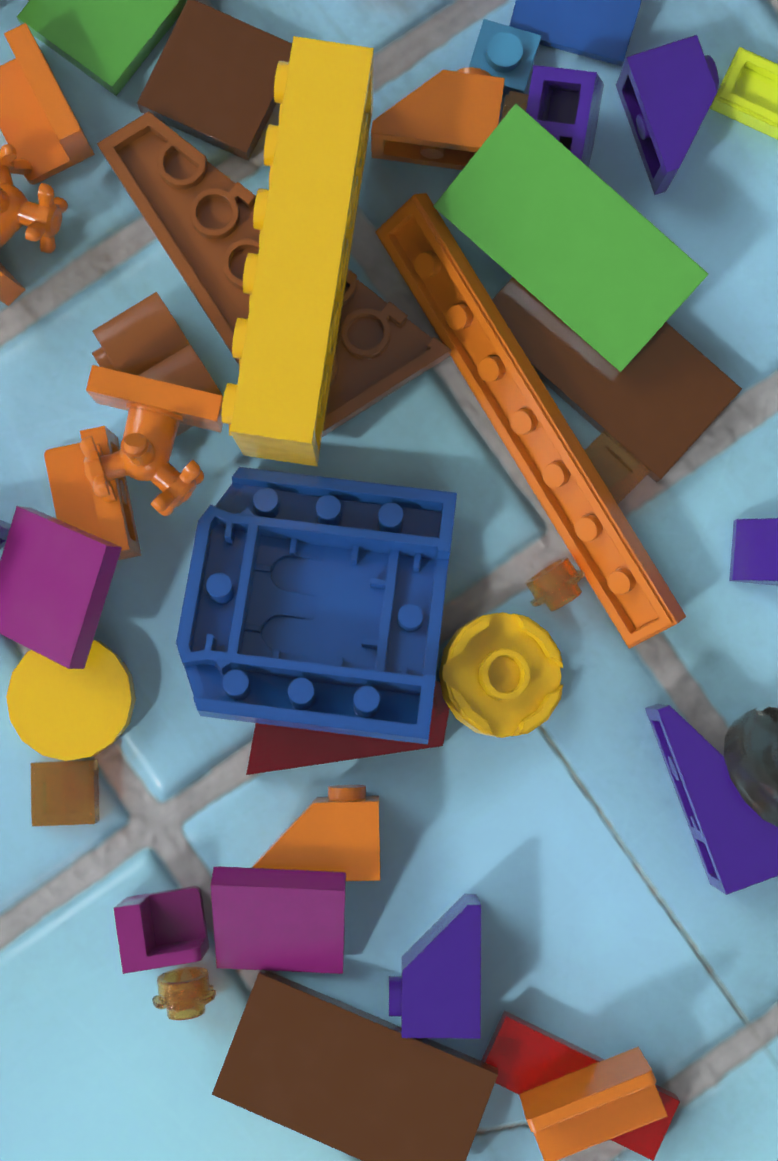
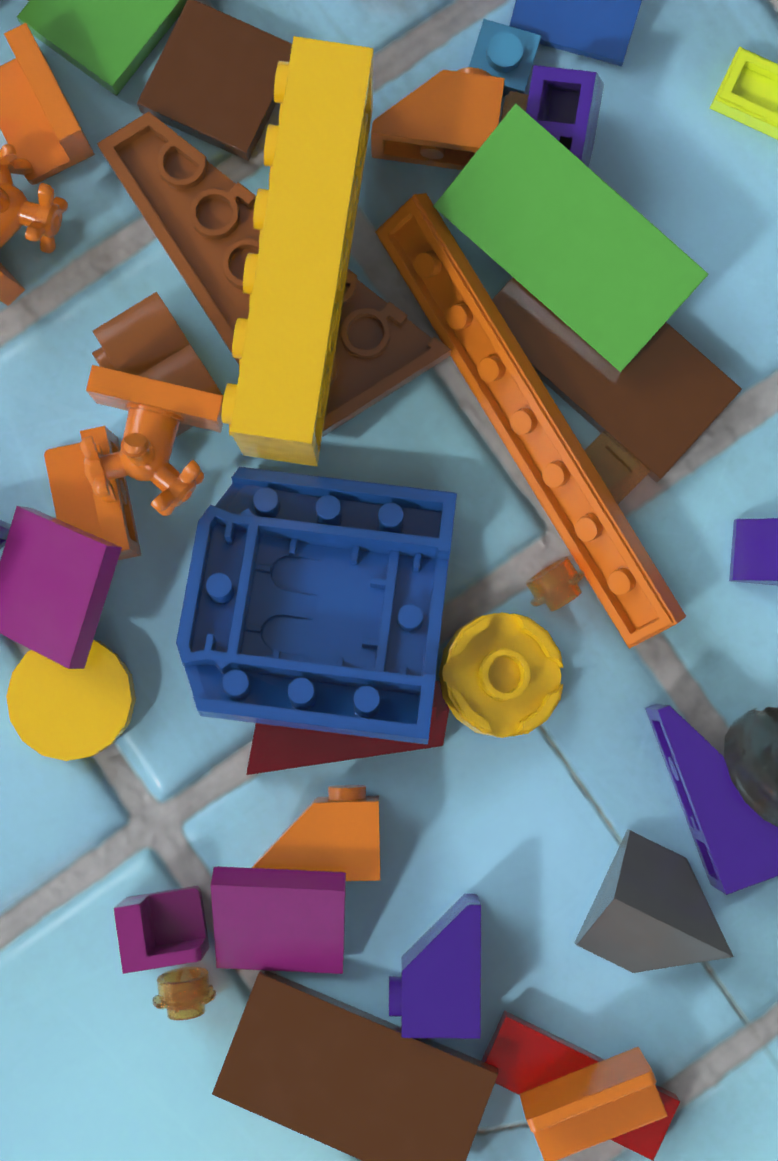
clear orange tile [31,759,100,826] -> none
dark purple slope [616,35,719,195] -> none
none -> dark grey slope [574,829,734,973]

